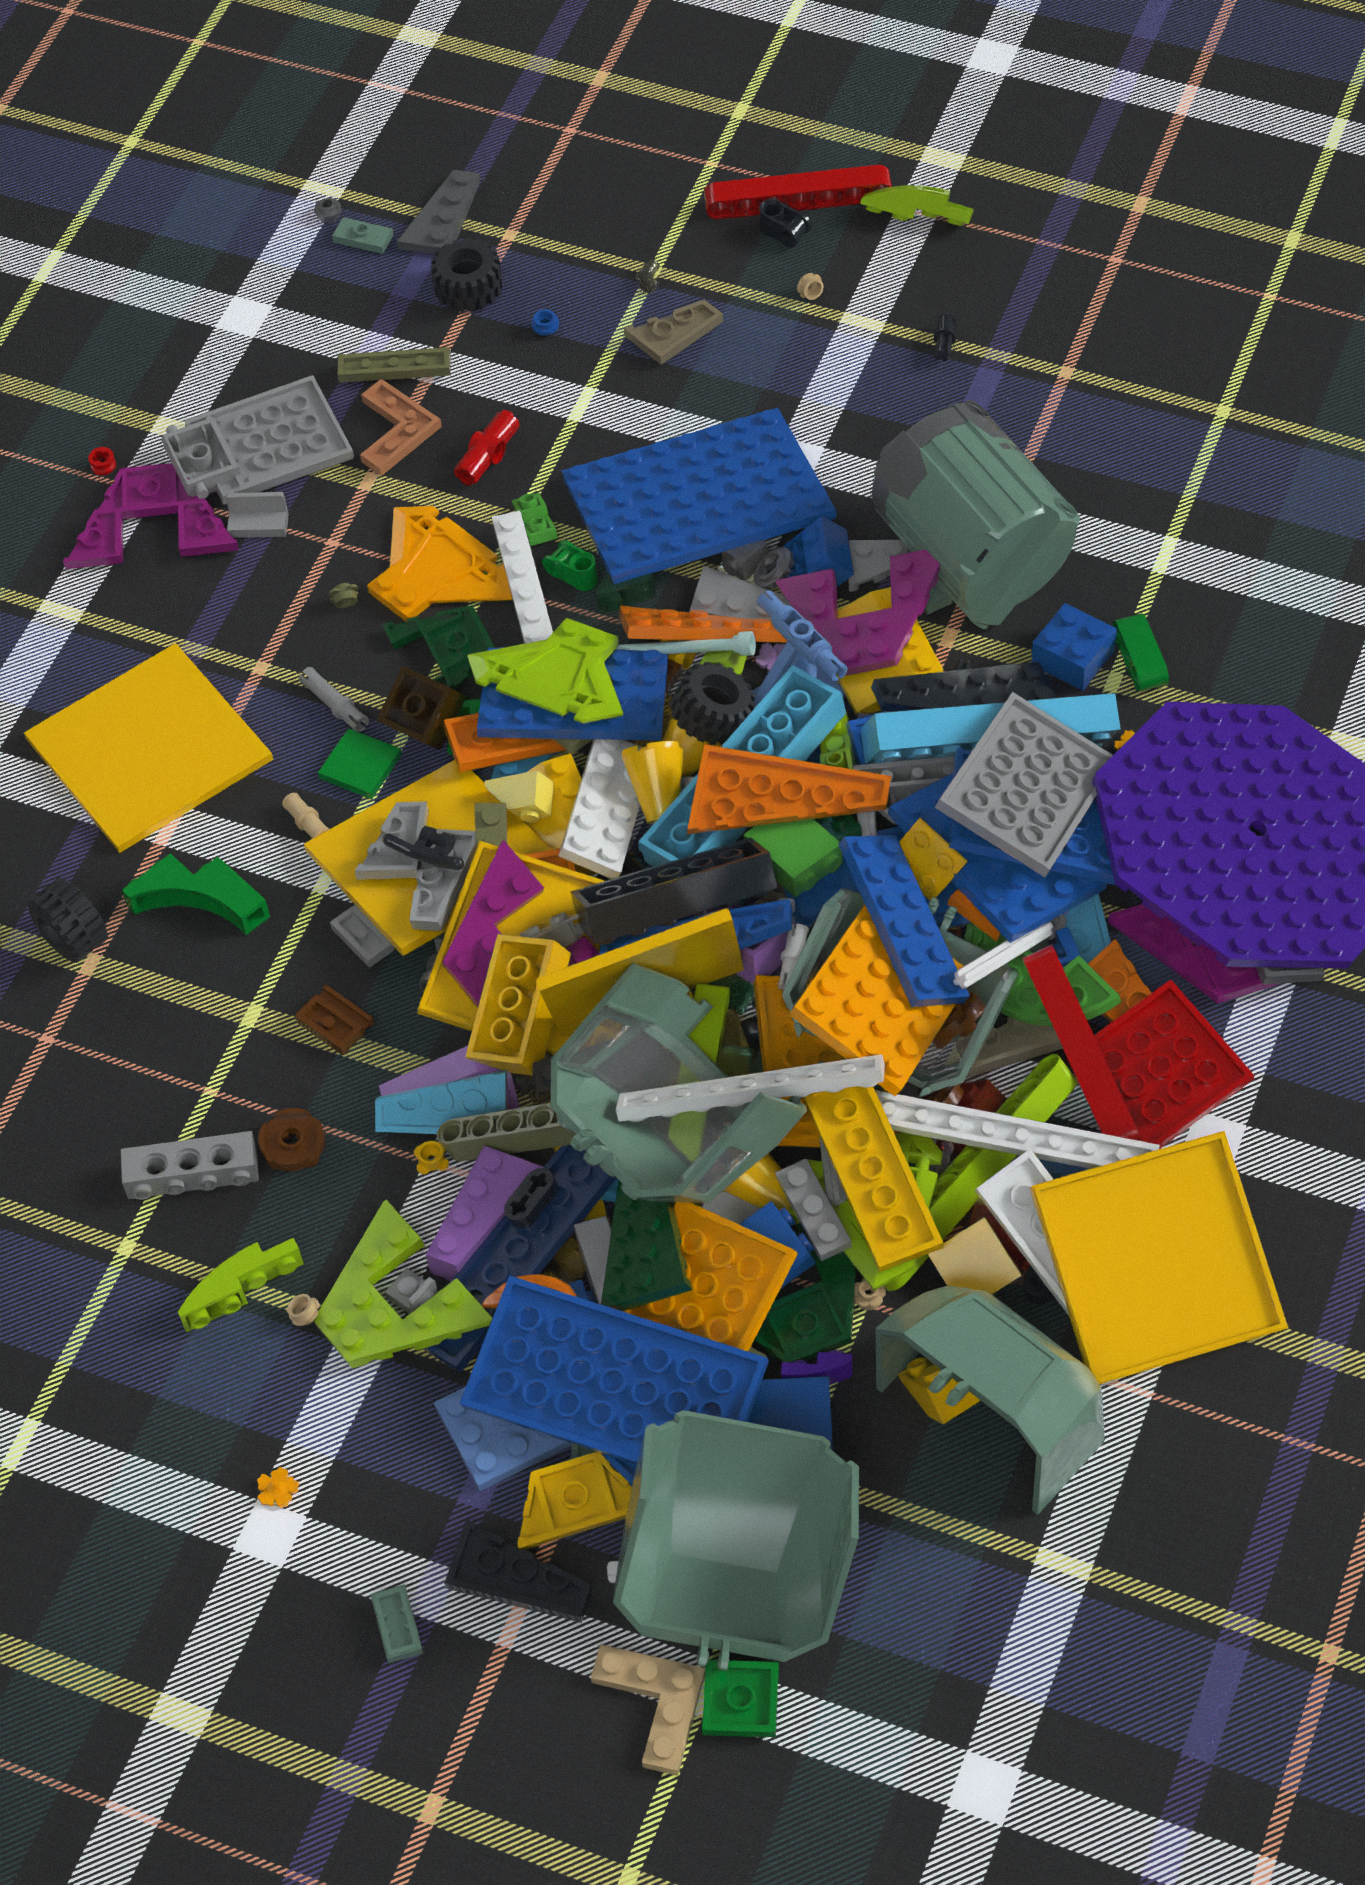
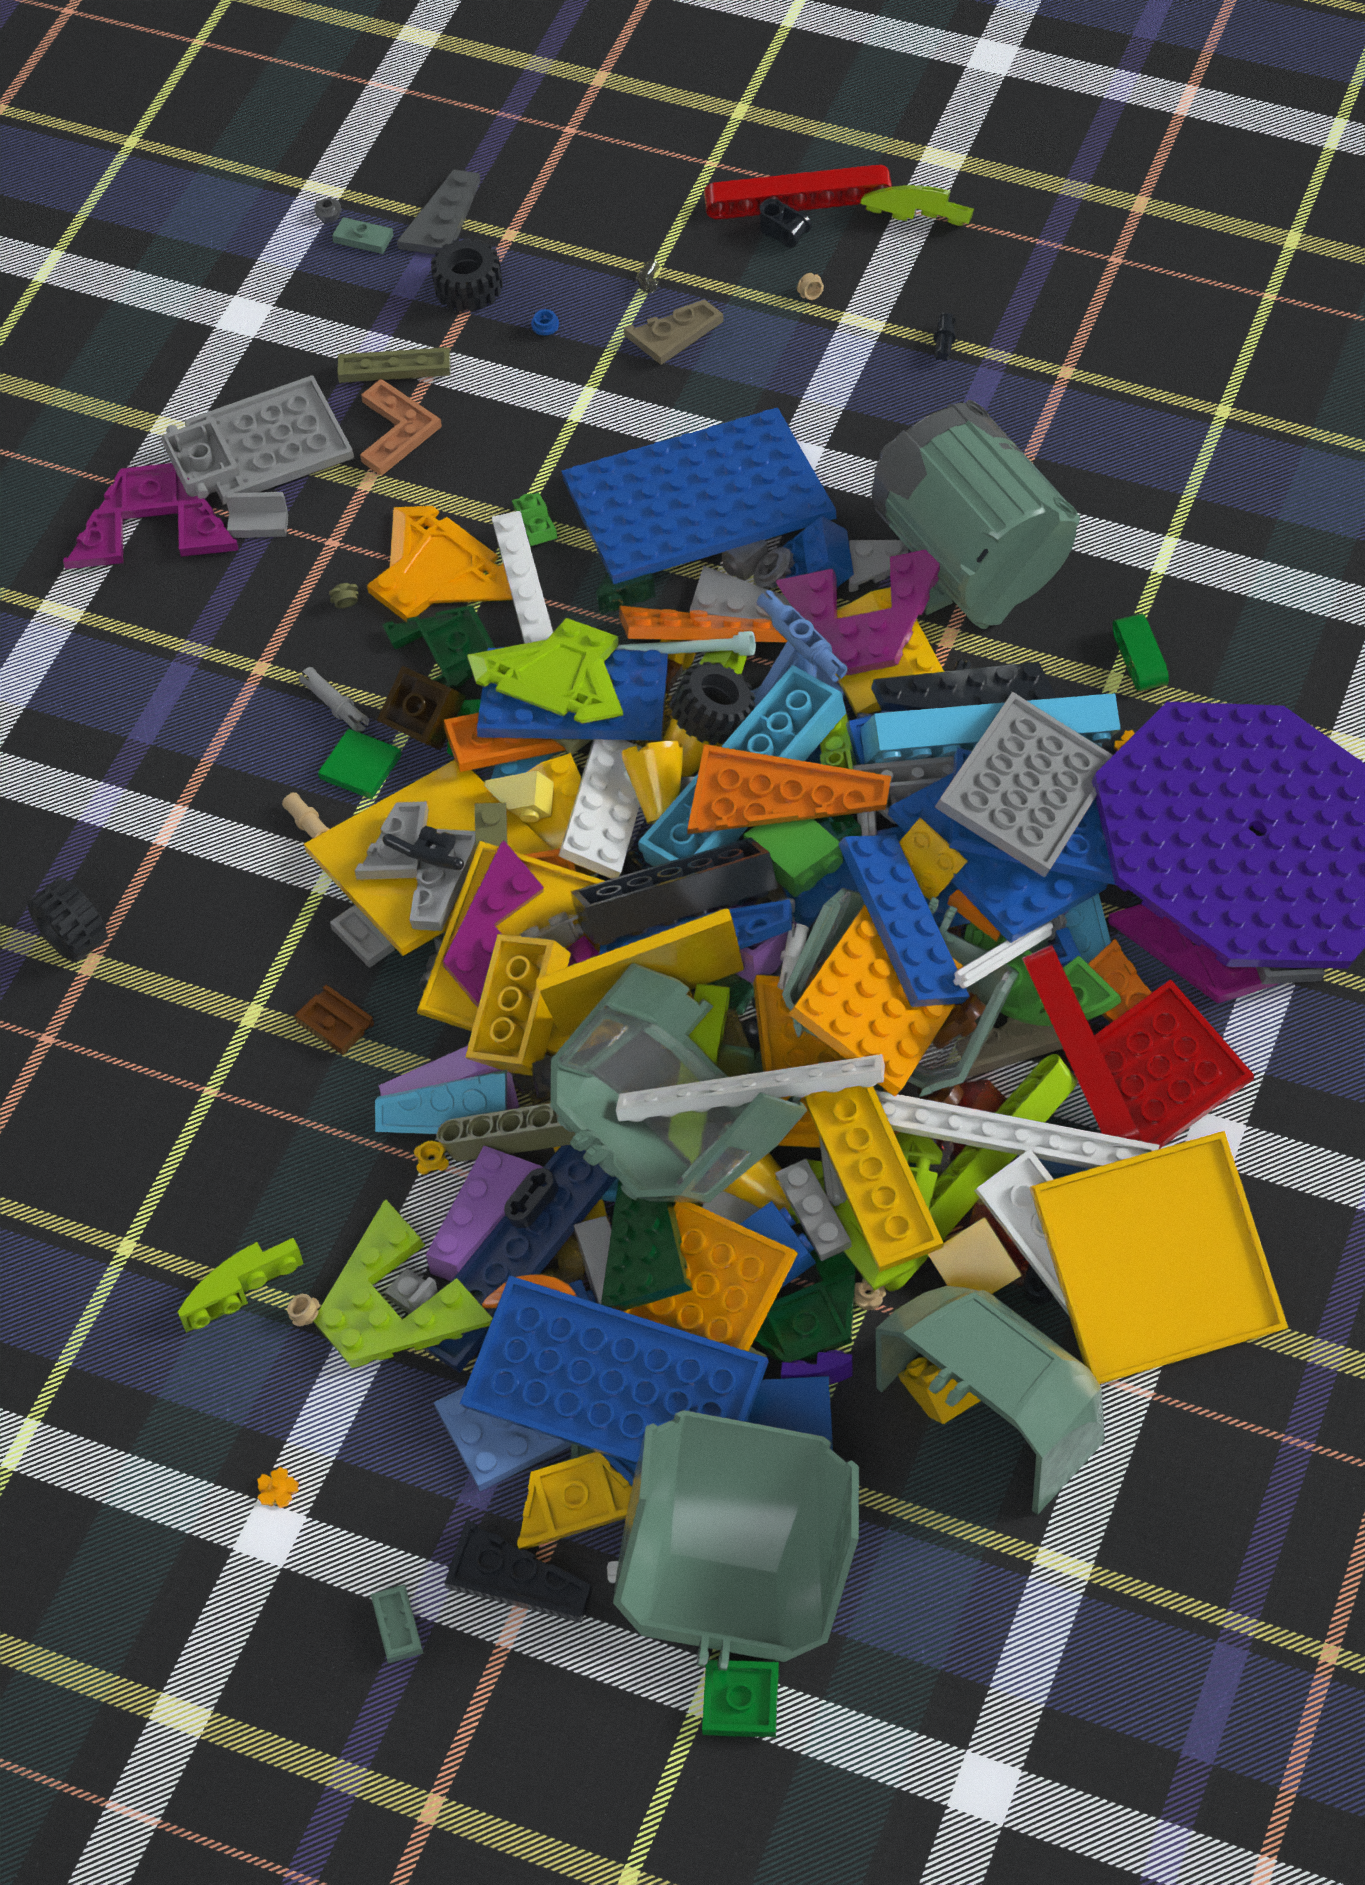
yellow tile [24,643,274,853] -> none
red bush [88,447,116,475] -> none
light grey brick [121,1131,259,1200] -> none
green arch [122,853,270,935] -> none
reddish brown plate [258,1108,325,1171] -> none
red piece [454,409,520,486] -> none
green piece [542,540,599,591] -> none
tan plate [591,1644,705,1776] -> none
lavender plant [755,642,785,673] -> none
blue brick [1032,603,1117,691] -> none

